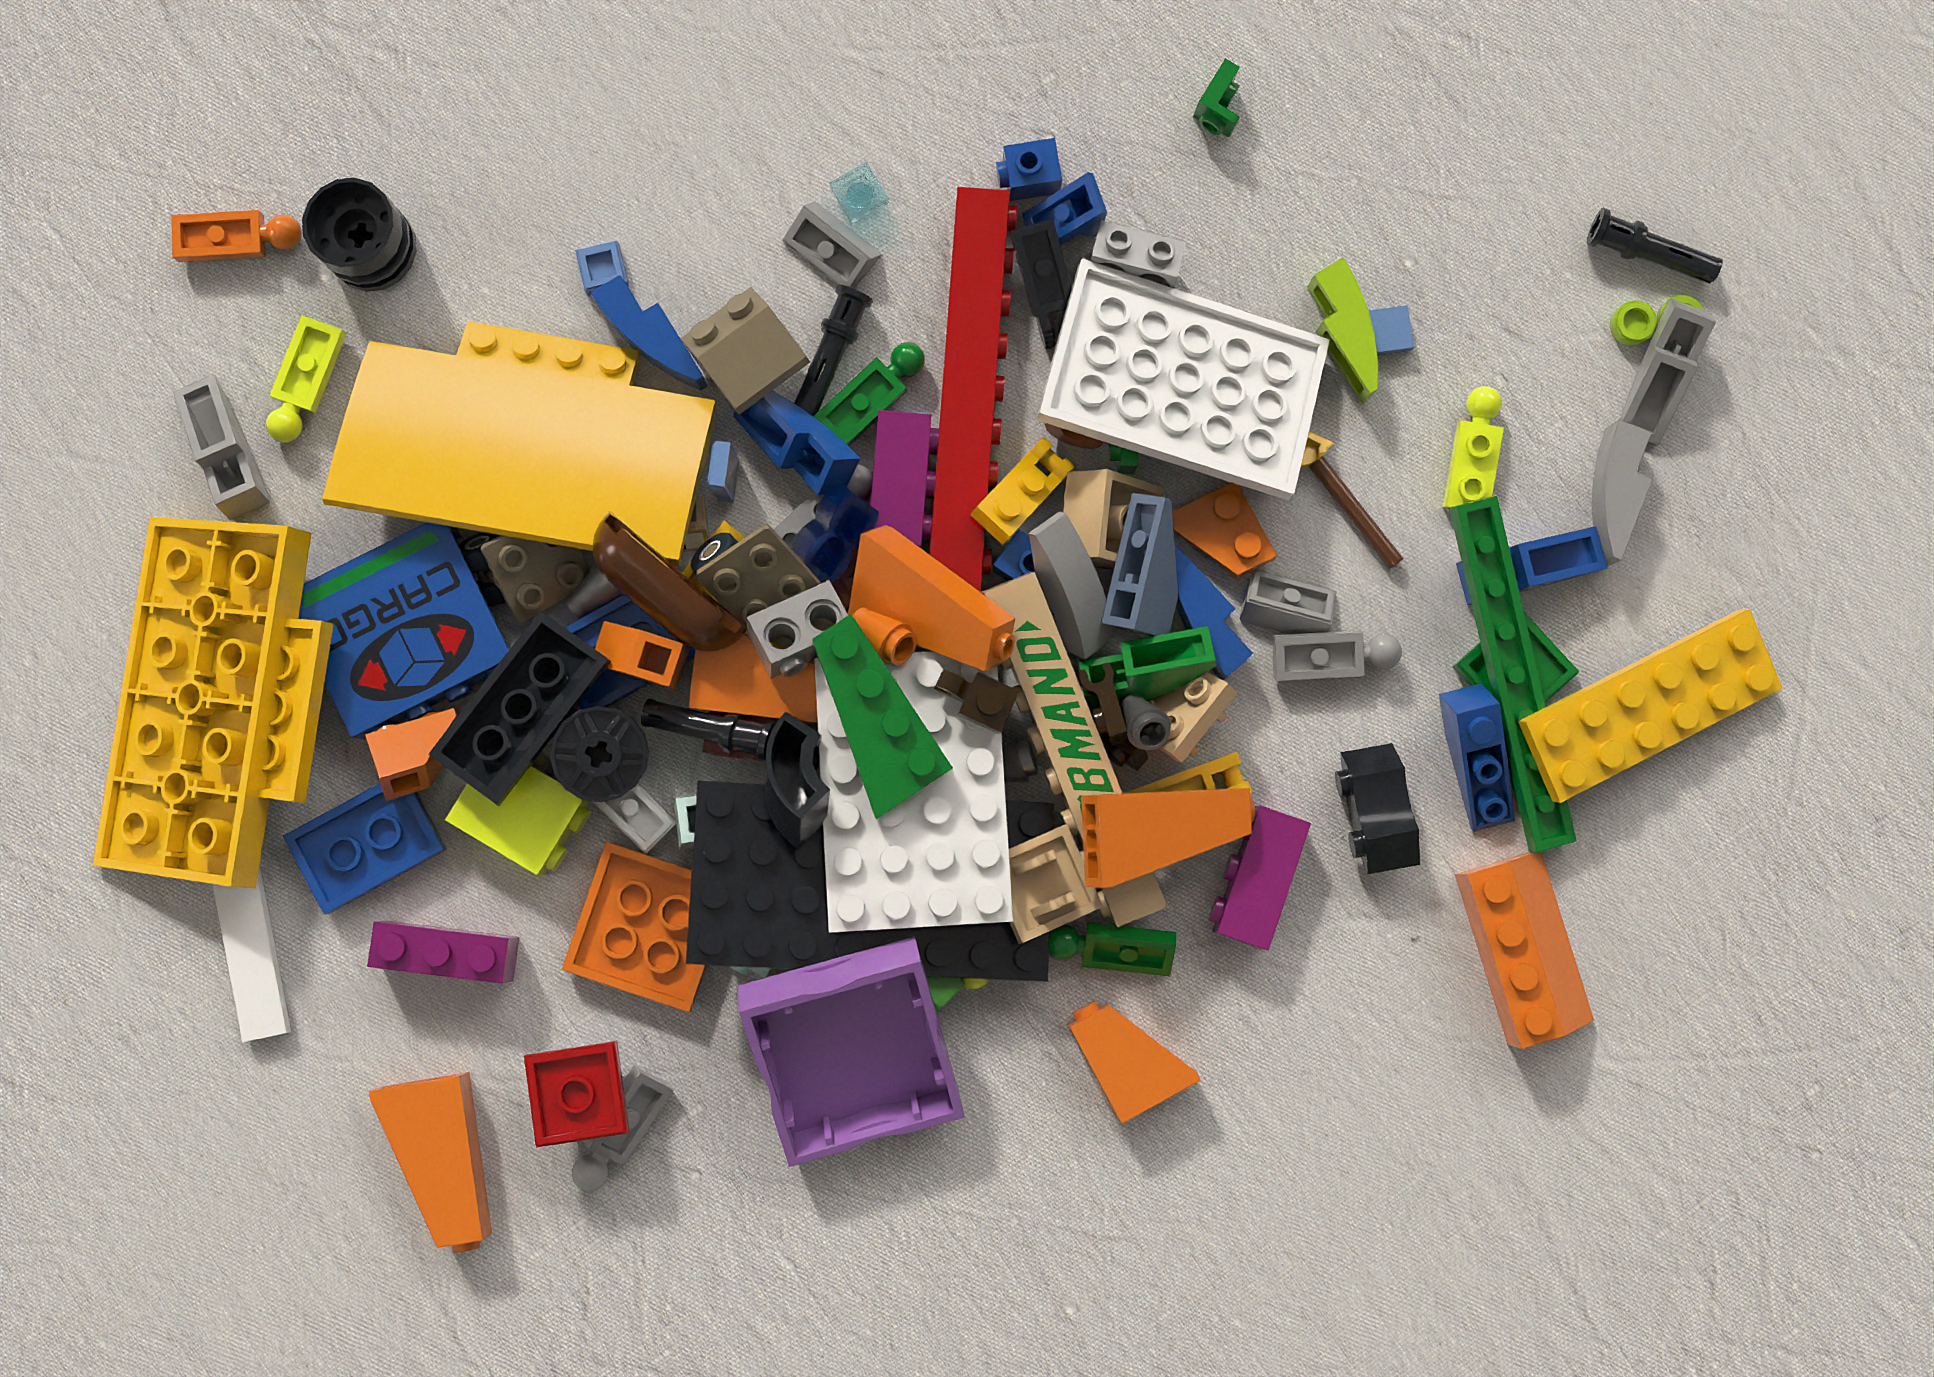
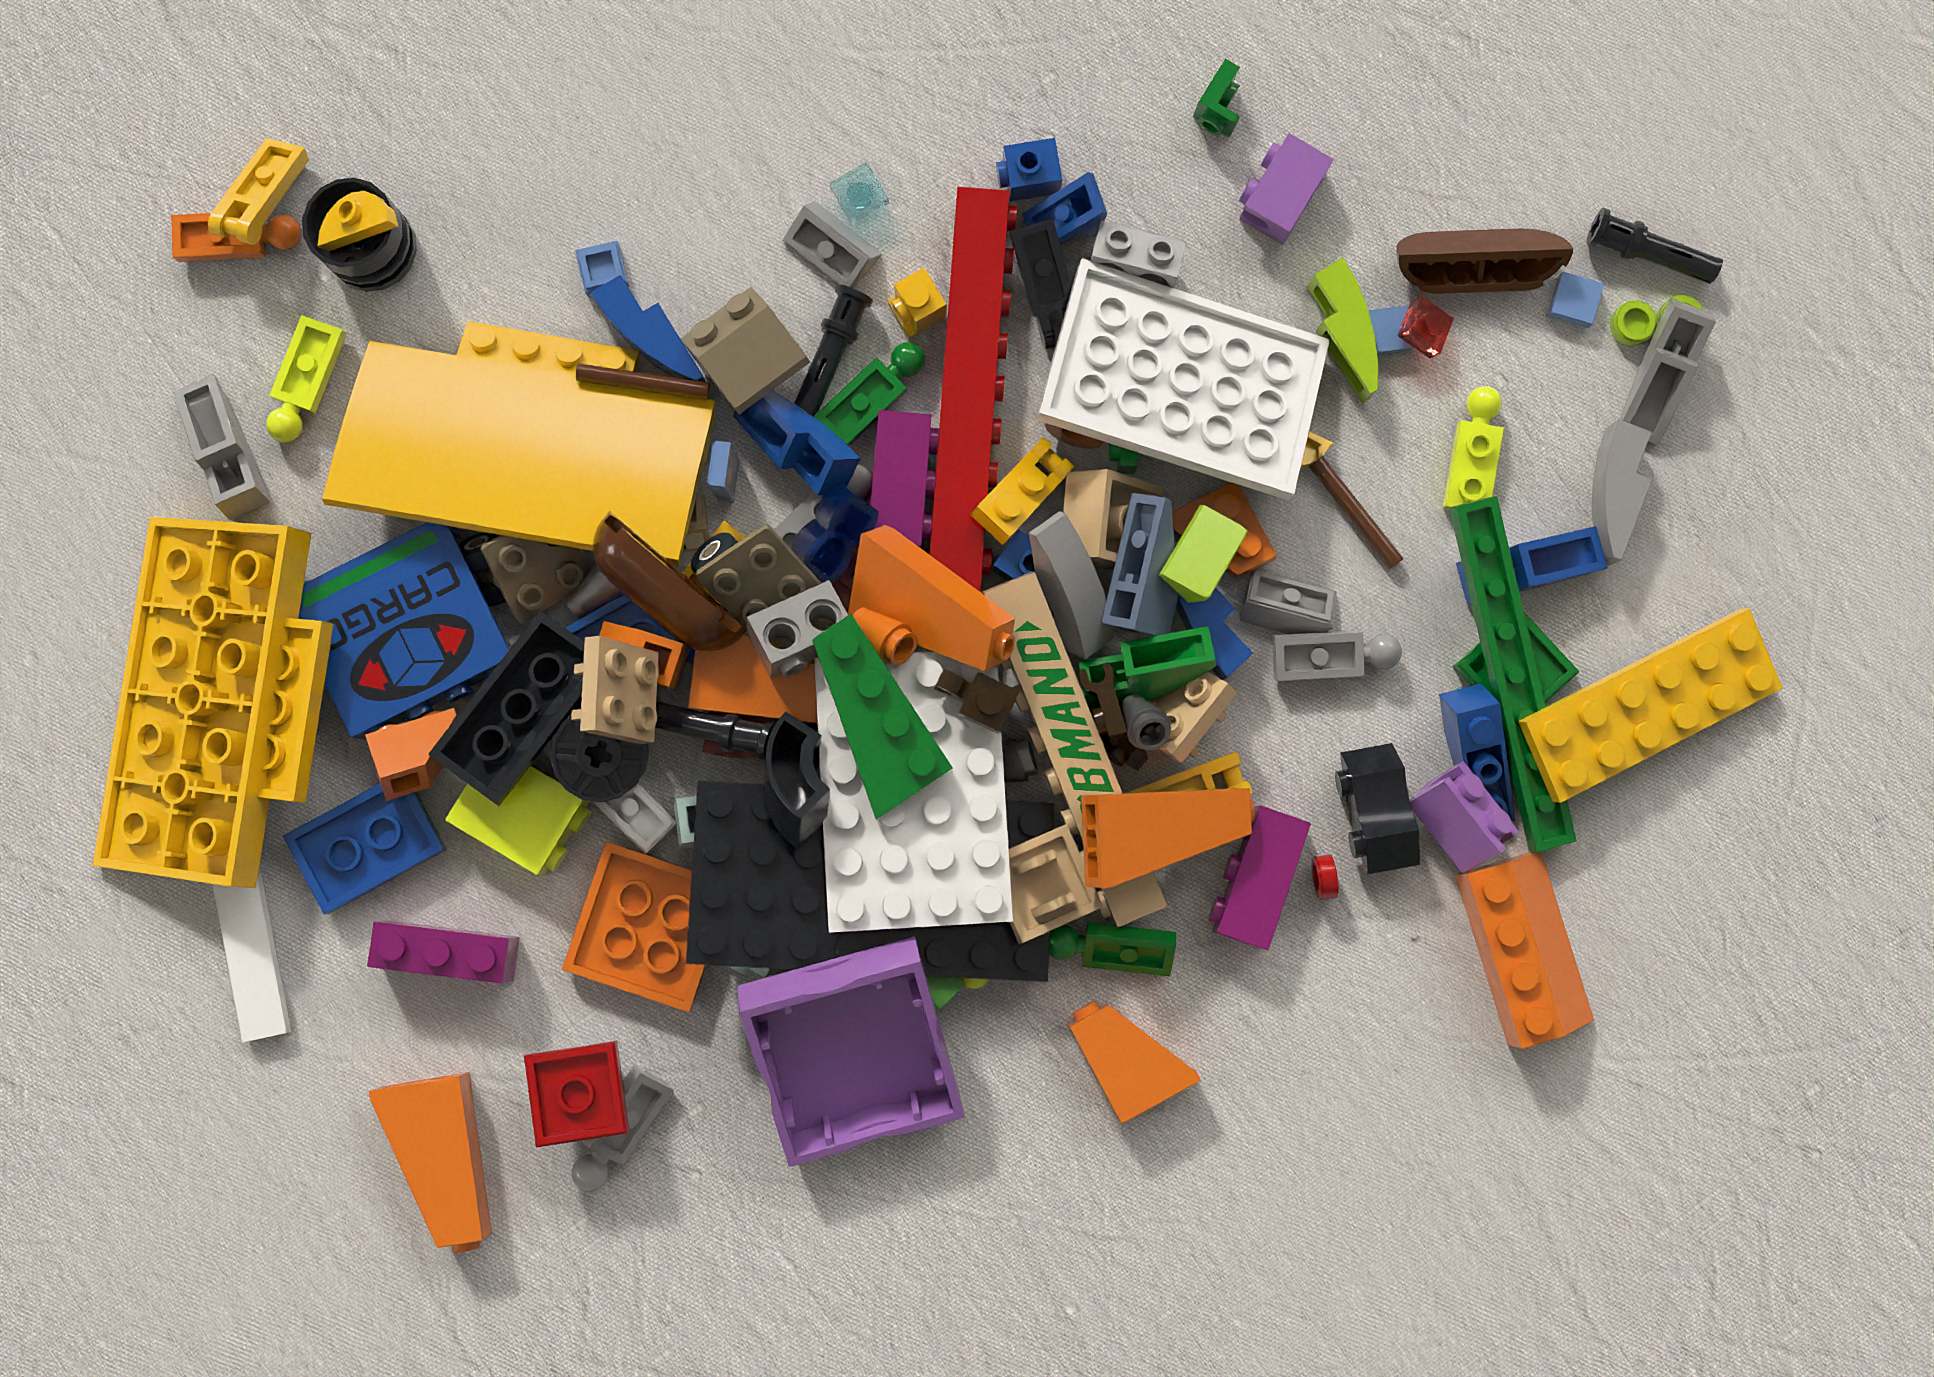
none -> yellow plate [208,138,309,245]
none -> yellow plate [318,191,399,252]
none -> tan plate [571,636,659,744]
none -> reddish brown bar [576,363,710,401]
none -> yellow brick [887,267,947,339]
none -> lime slope [1159,505,1247,603]
none -> medium lavender brick [1239,133,1334,245]
none -> red tile [1311,854,1339,900]
none -> reddish brown brick [1396,228,1574,294]
none -> clear red plate [1397,295,1454,359]
none -> medium lavender brick [1410,761,1519,874]
none -> medium blue tile [1547,272,1604,328]

